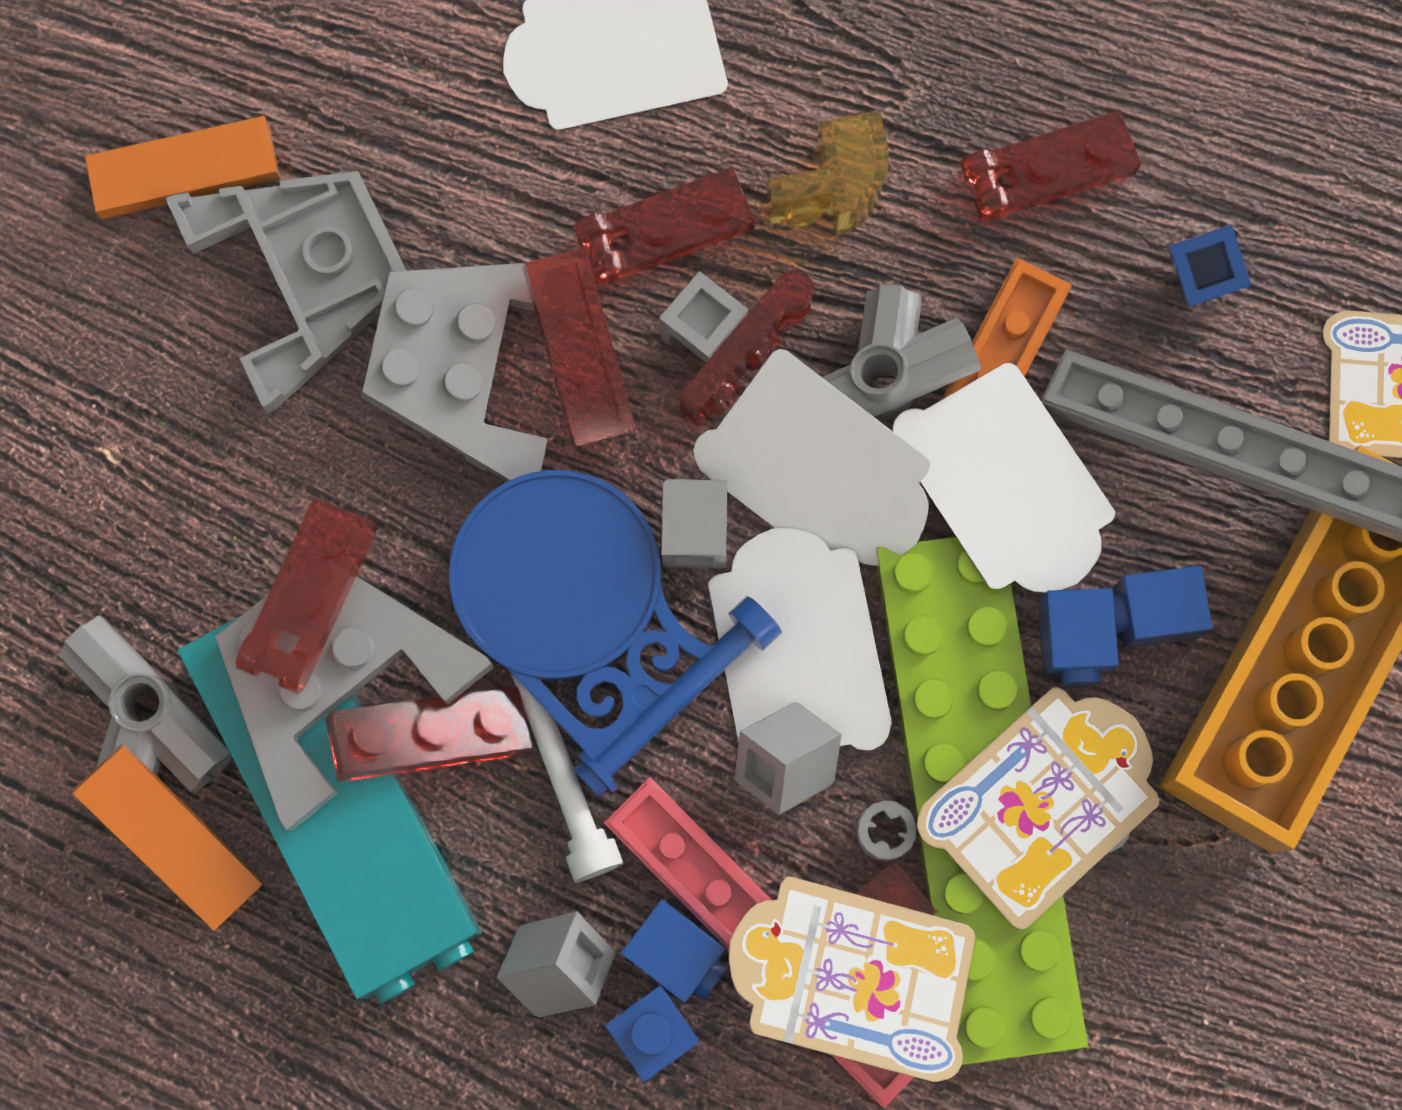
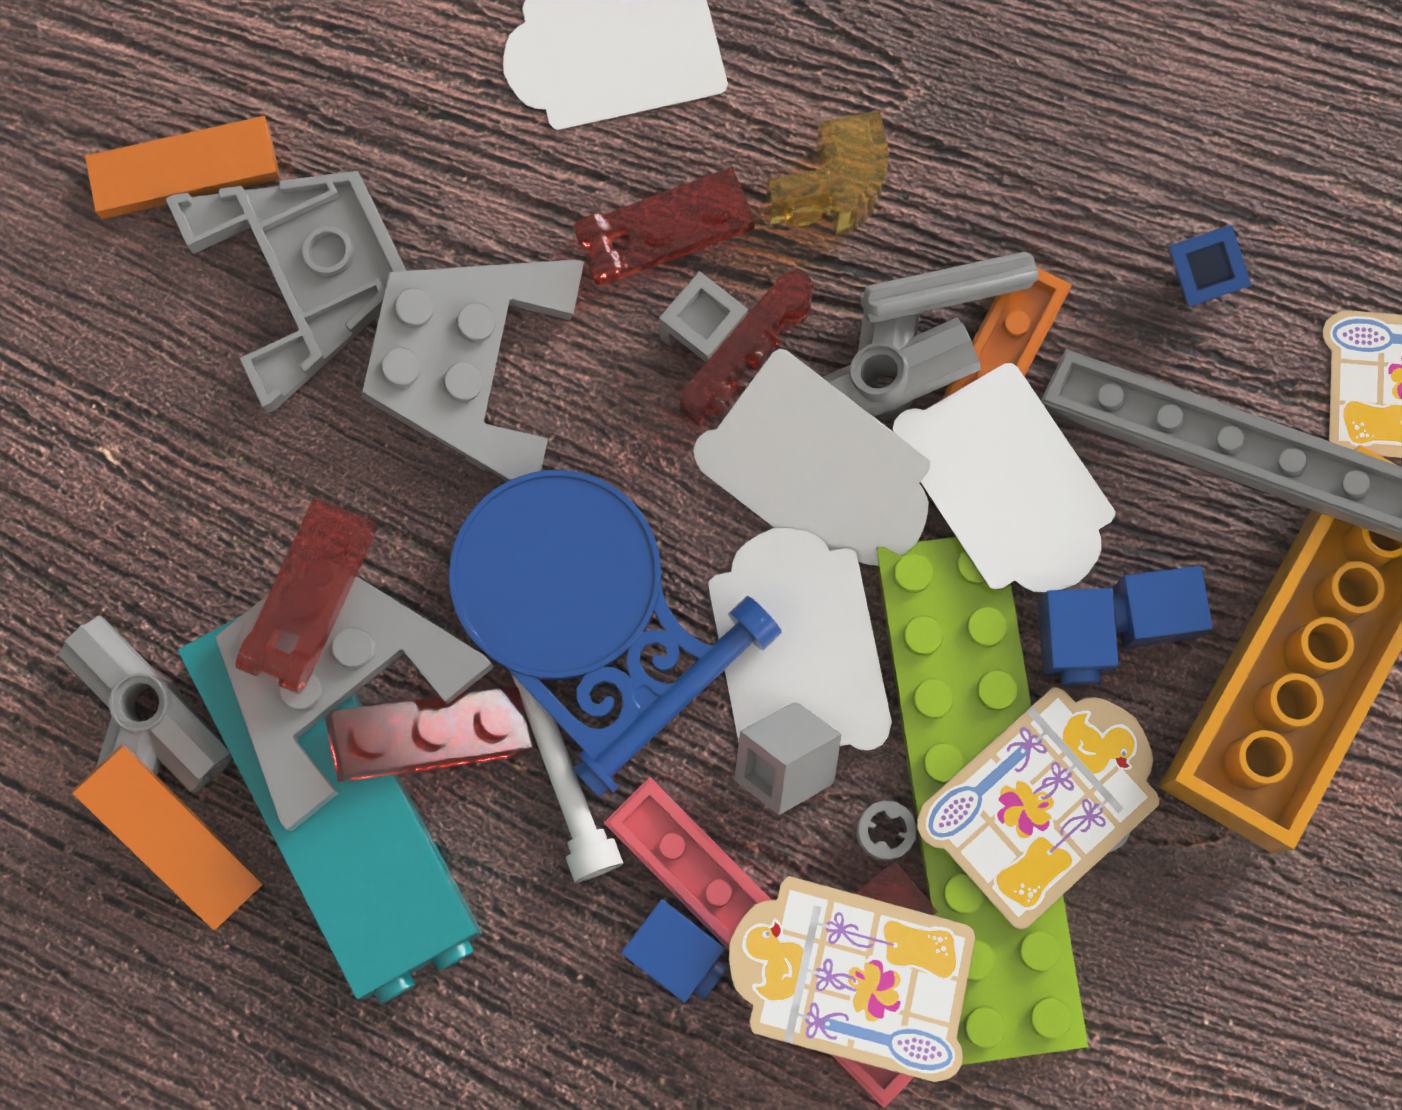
light grey panel [497,911,616,1017] -> none
clear red plate [522,248,637,448] -> none
blue brick [605,985,700,1082] -> none
light grey panel [662,479,727,568] -> none
clear red plate [959,110,1142,221] -> none
none -> light grey axle [860,252,1039,323]

